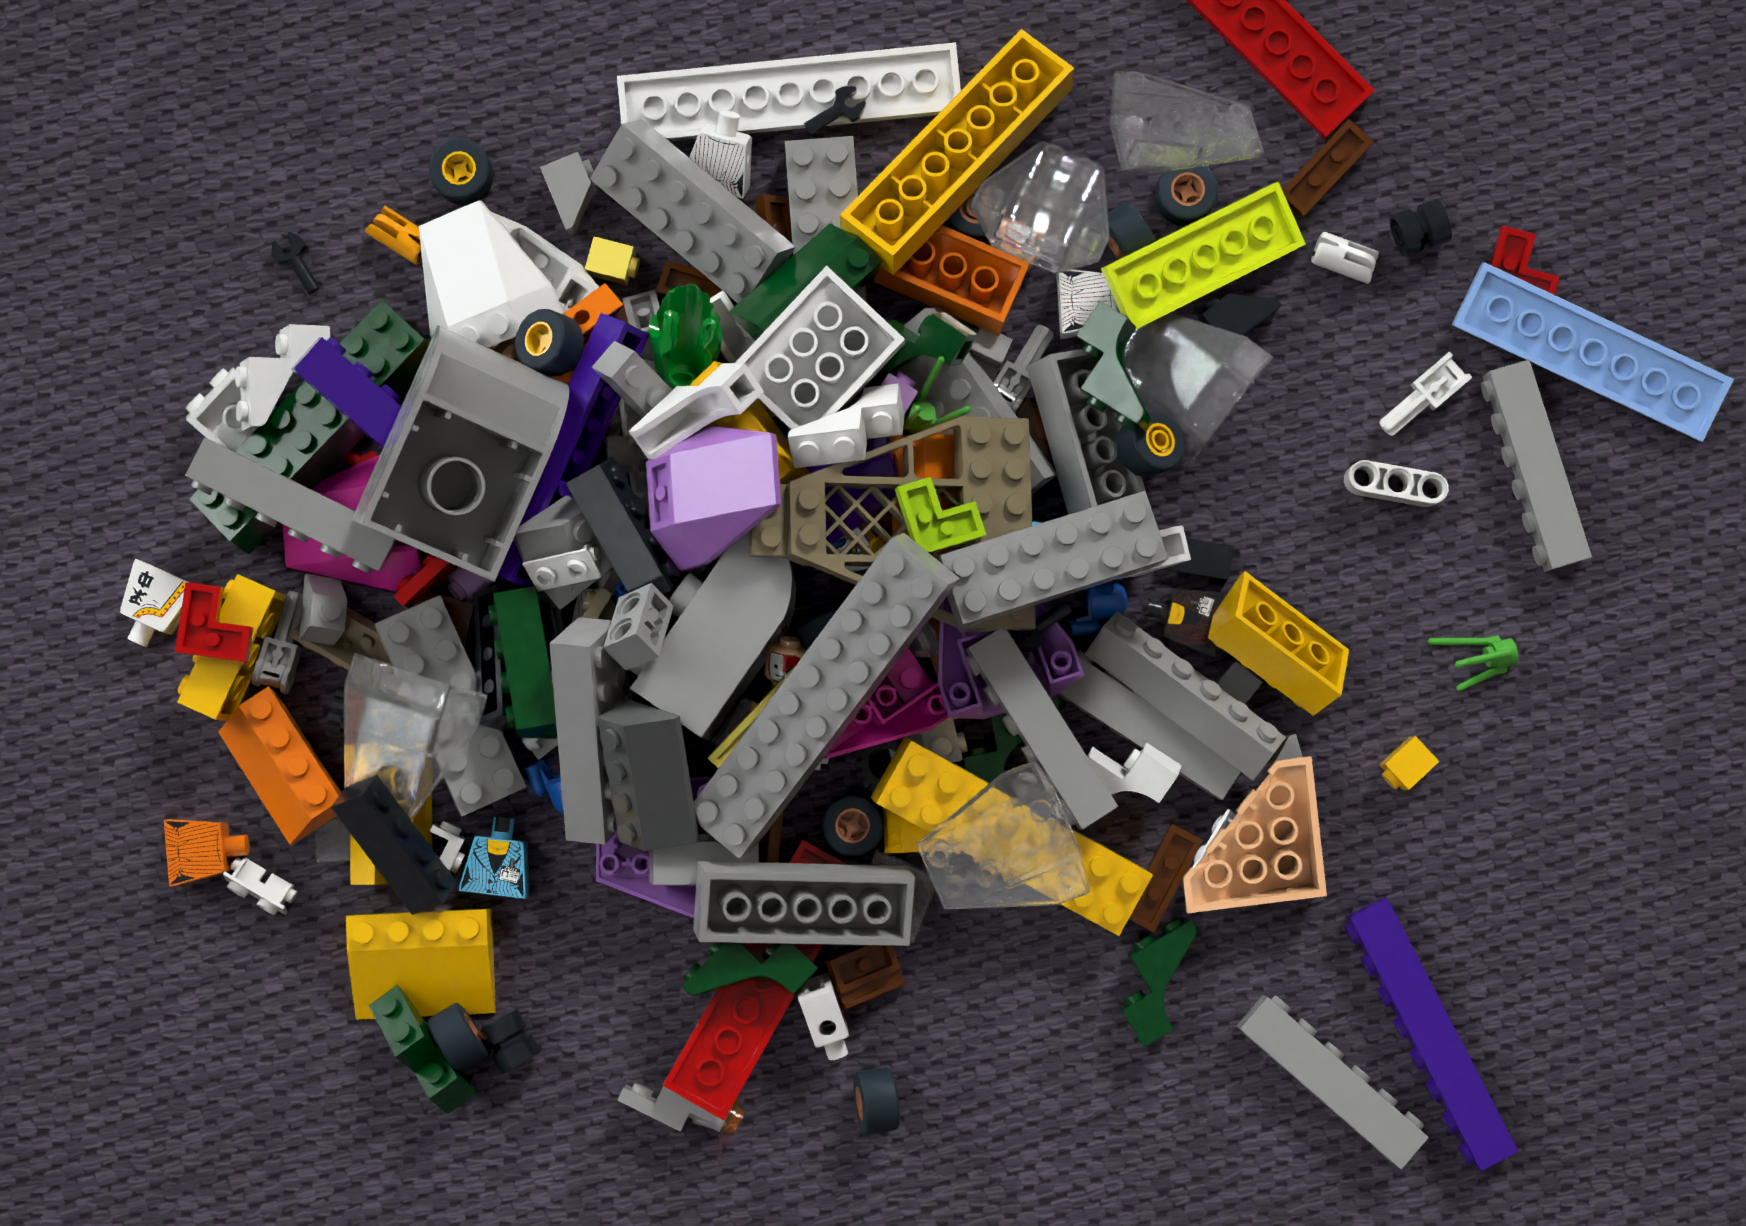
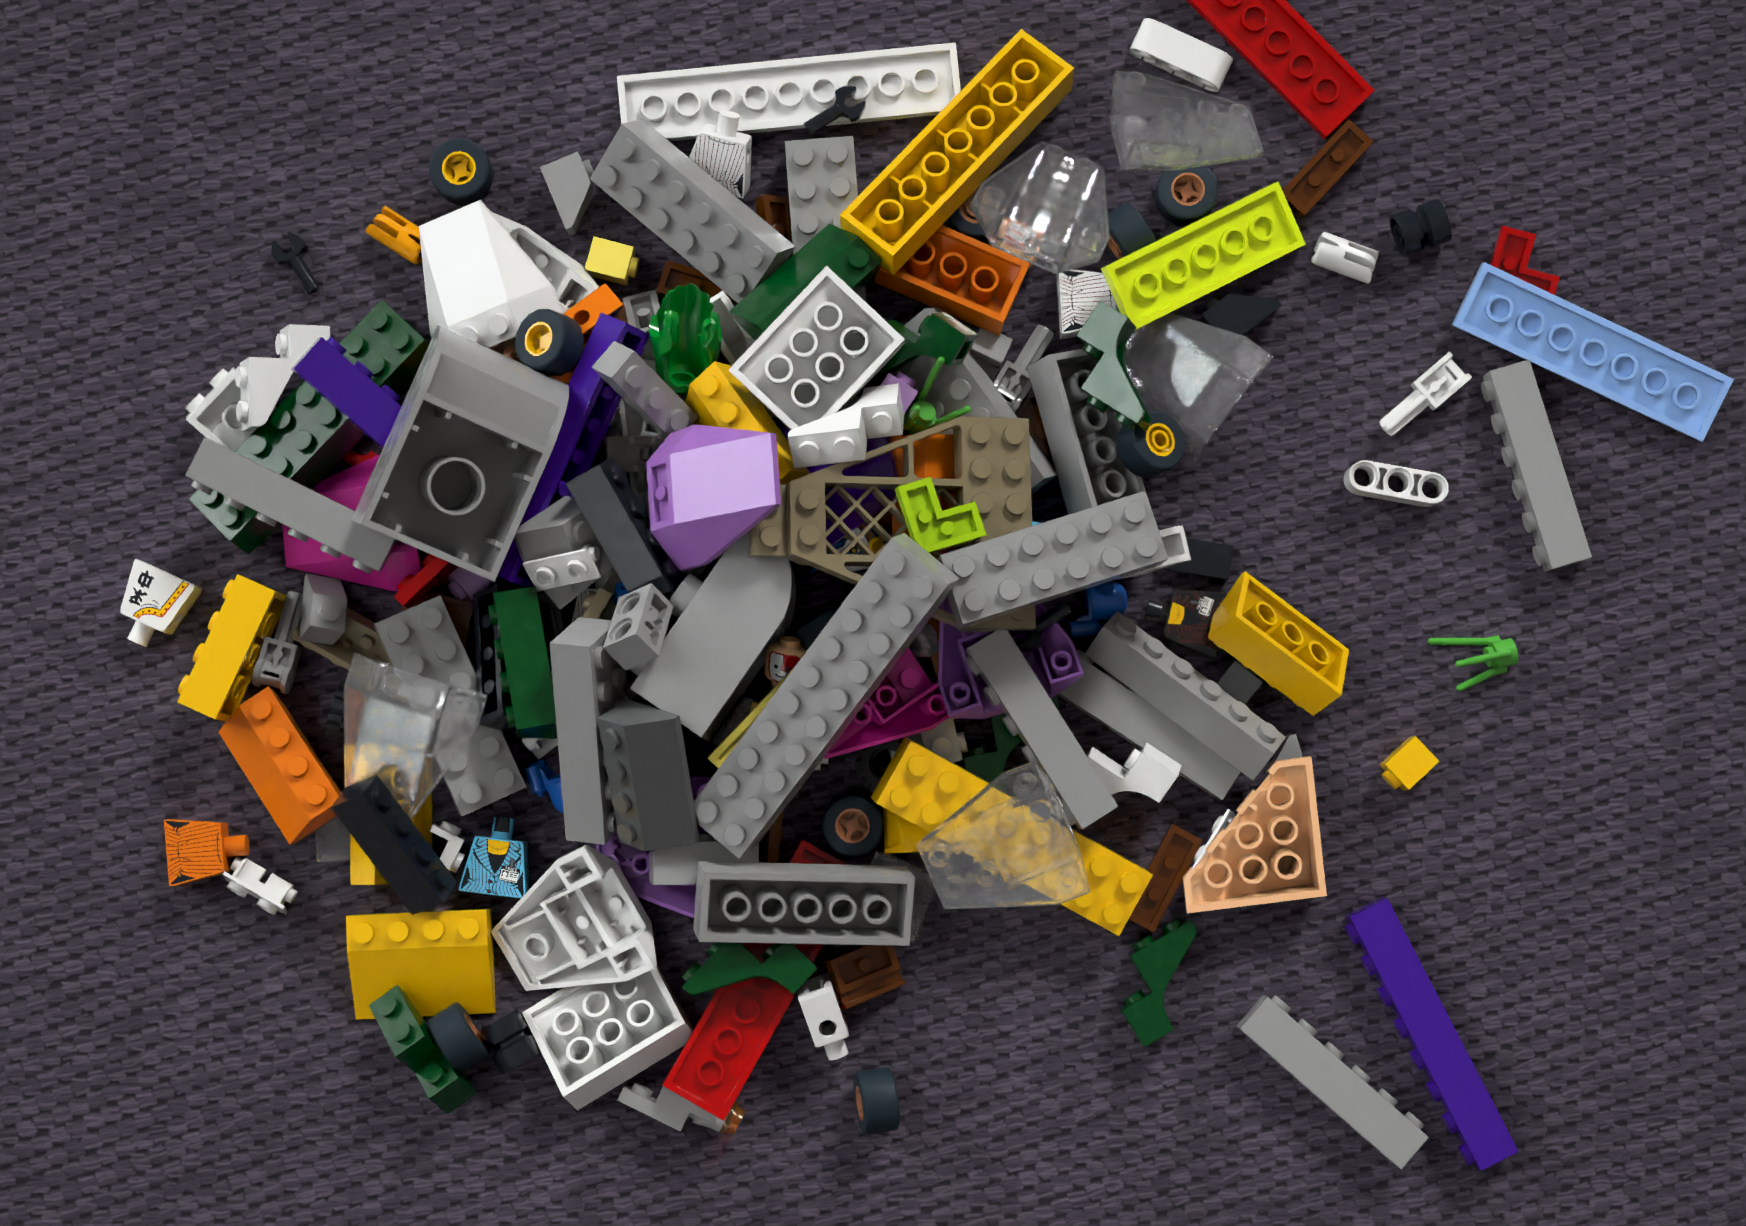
red plate [175,582,253,662] -> none
white arch [628,363,764,459] -> none
none -> white wedge [491,844,657,991]
none -> white slope [522,966,694,1111]
none -> white beam [1129,18,1233,92]

